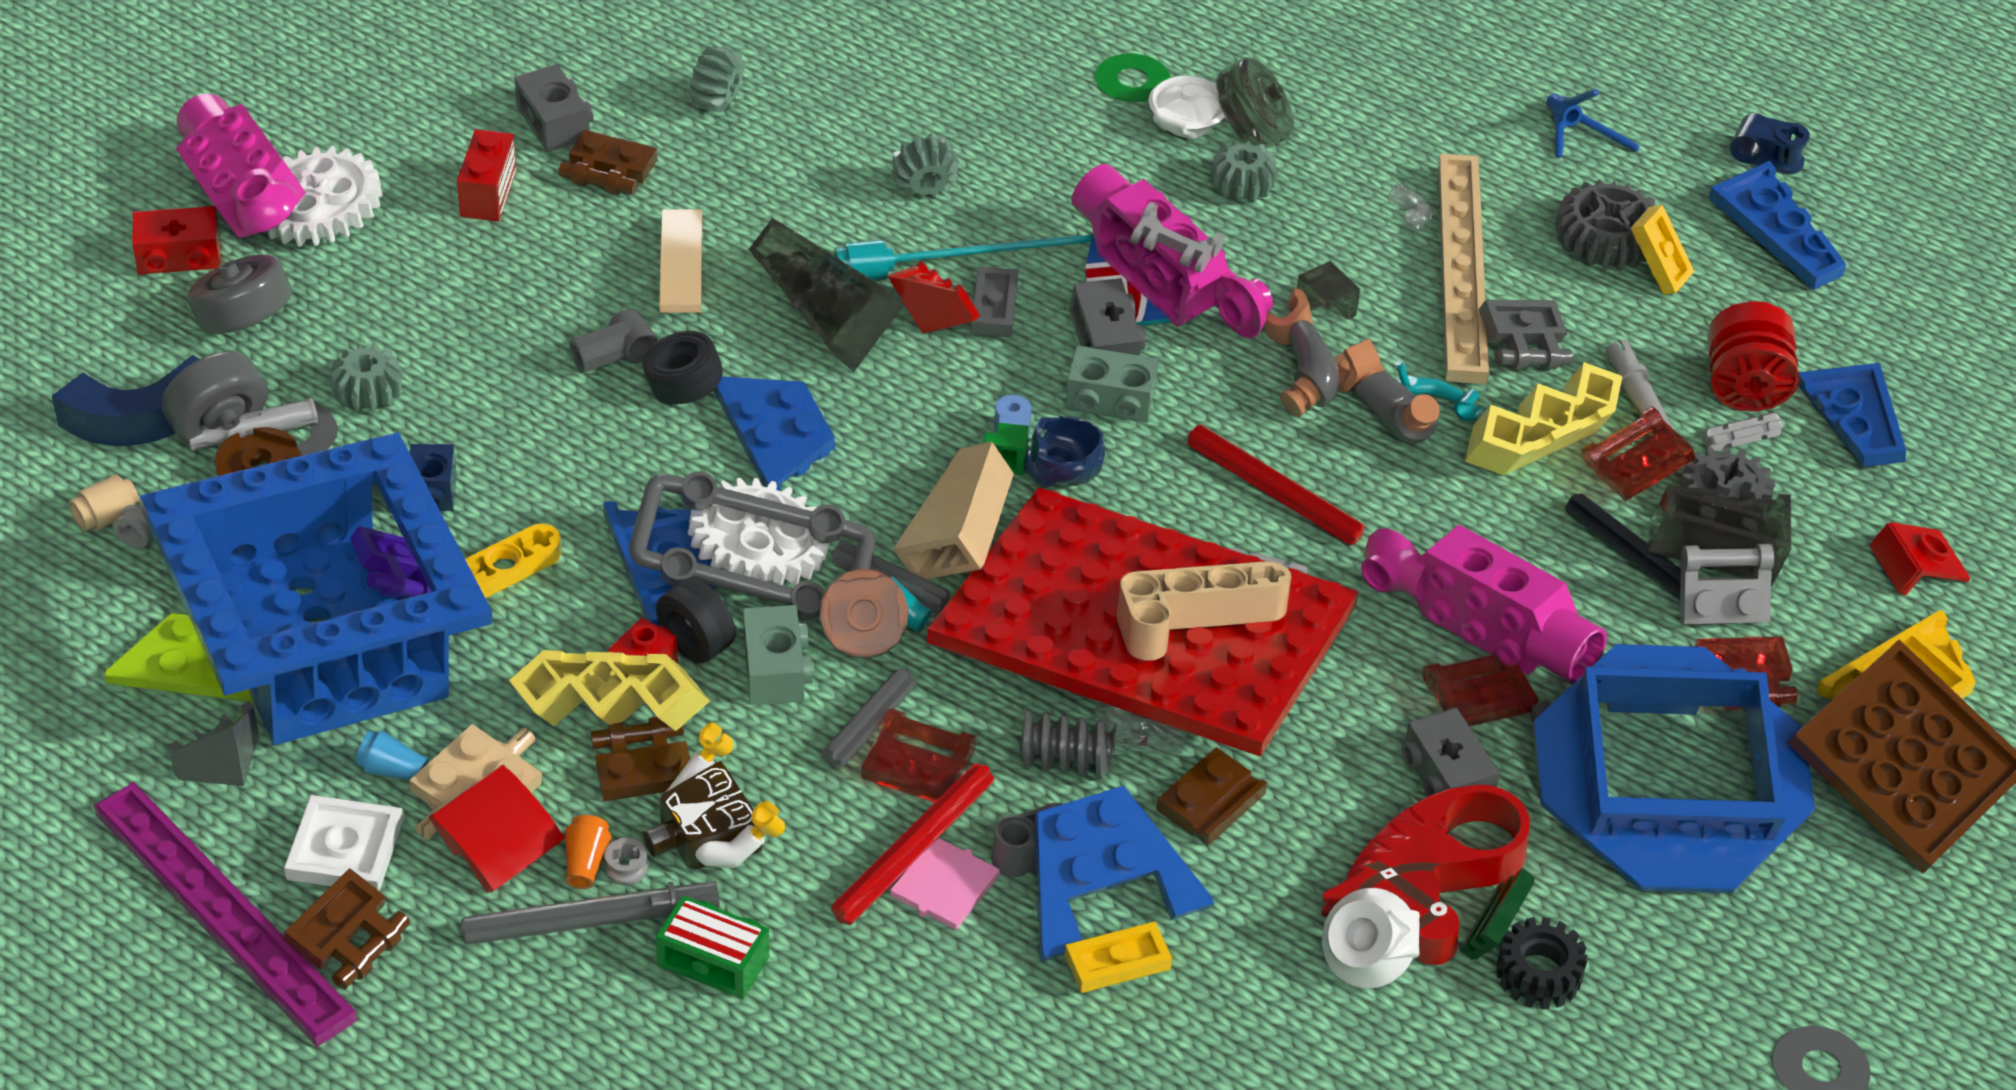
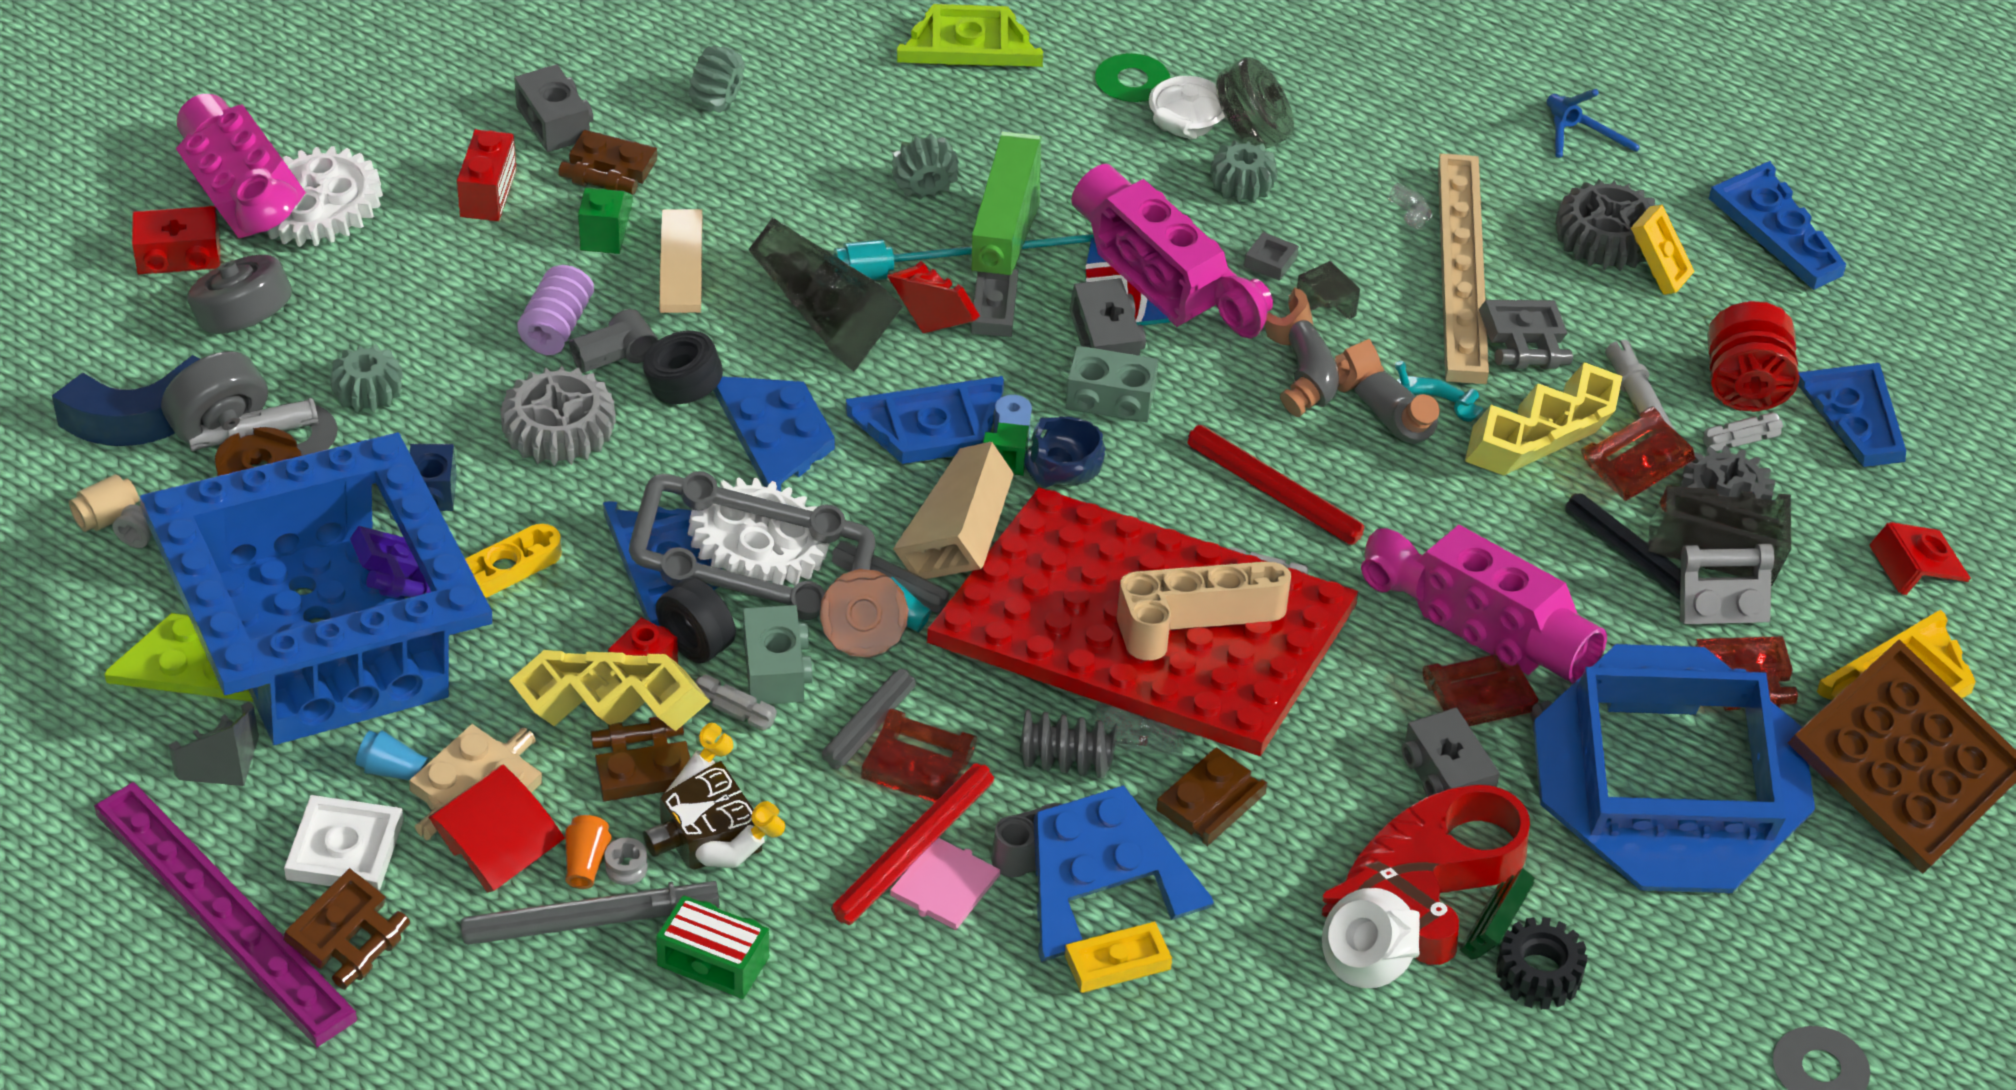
light grey piece [1131,202,1225,273] -> none
dark blue piece [1730,113,1810,174] -> none
none -> light grey gear [500,366,616,466]
none -> lavender piece [517,265,594,355]
none -> green slope [578,188,633,254]
none -> light grey axle [695,675,777,731]
none -> blue wing [846,376,1004,464]
none -> lime wing [897,4,1043,67]
none -> bright green slope [971,131,1041,275]
none -> dark grey plate [1244,232,1299,281]

